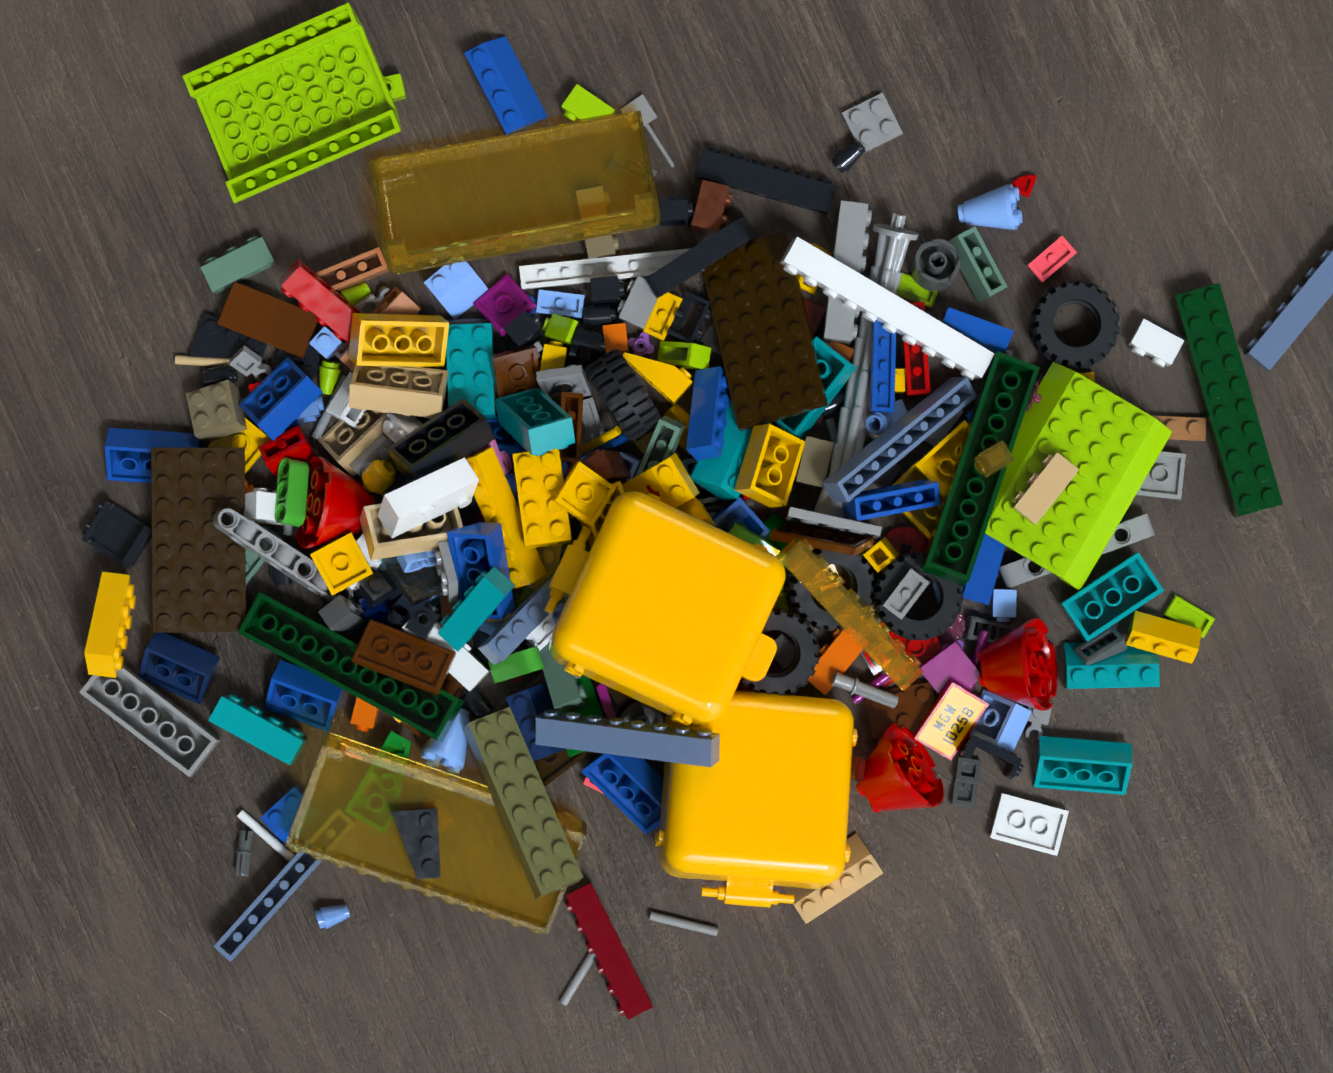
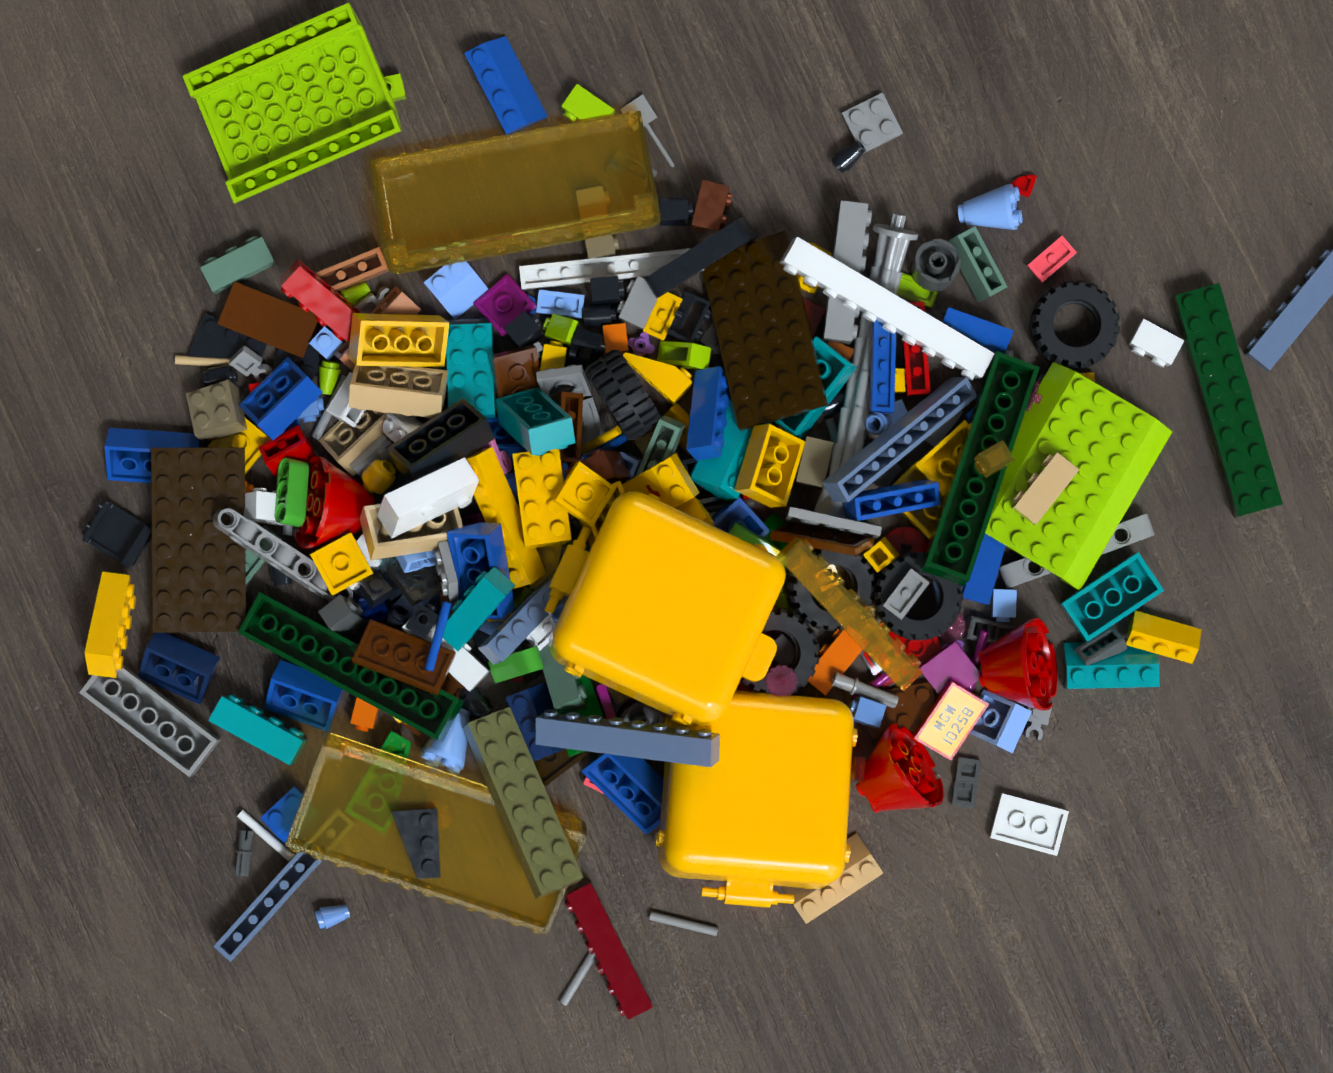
black brick [695,147,835,215] -> none
black panel [958,734,1023,780] -> none
teal slope [1034,736,1133,795] -> none
light grey plate [1136,451,1186,500] -> none
medium nougat plate [1153,416,1206,441] -> none
lime tile [1163,595,1215,638] -> none
none -> blue bar [424,601,452,671]
none -> clear pink piece [765,665,798,697]
none -> medium blue brick [849,697,887,728]

